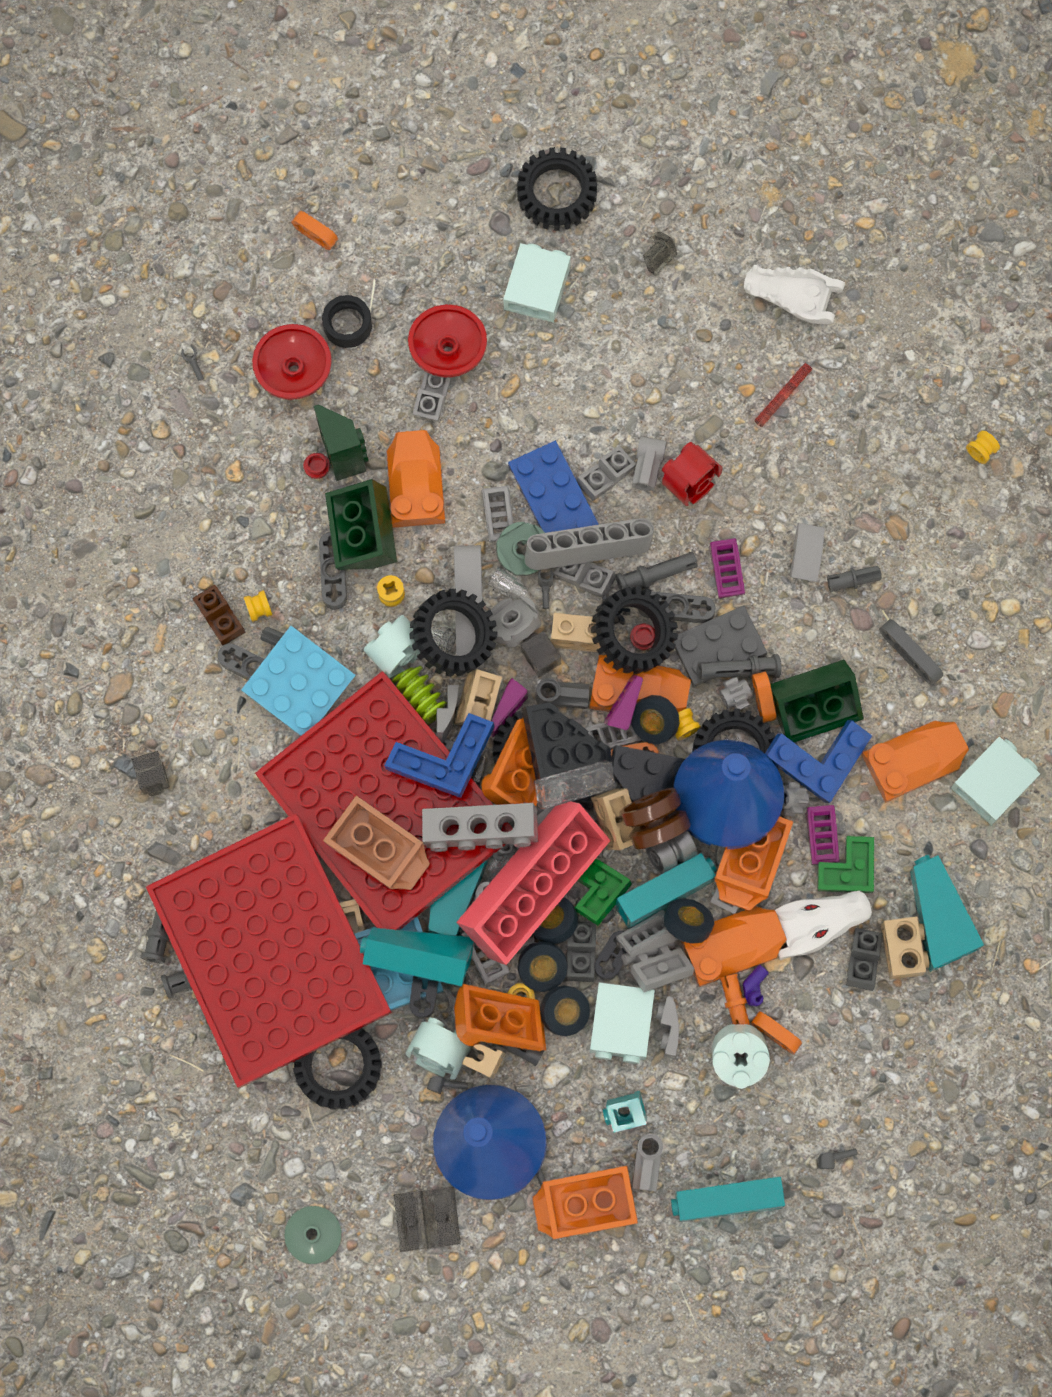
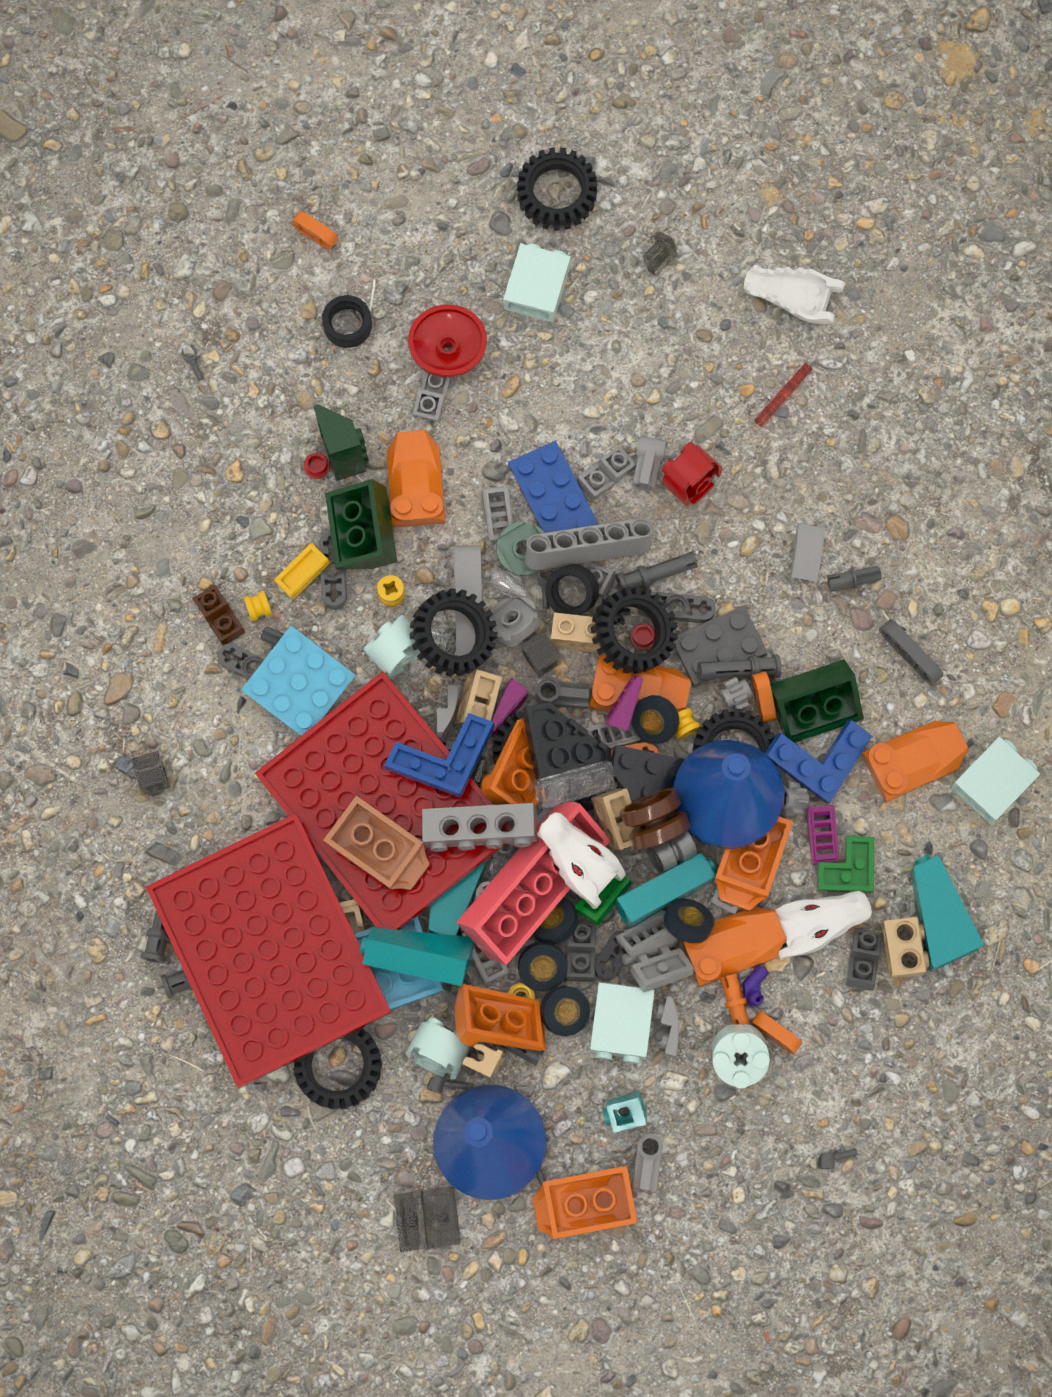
red dish [252,324,332,400] -> none
sand green dish [284,1206,342,1264] -> none
lime piece [392,666,447,725] -> none
black beam [410,976,439,1019] -> none
teal slope [671,1177,785,1222] -> none
magenta slope [709,538,745,599] -> none
yellow wheel [966,430,1000,464] -> none
none -> yellow tile [274,542,331,600]
none -> white animal [537,812,626,909]
none -> black tyre [545,564,599,615]

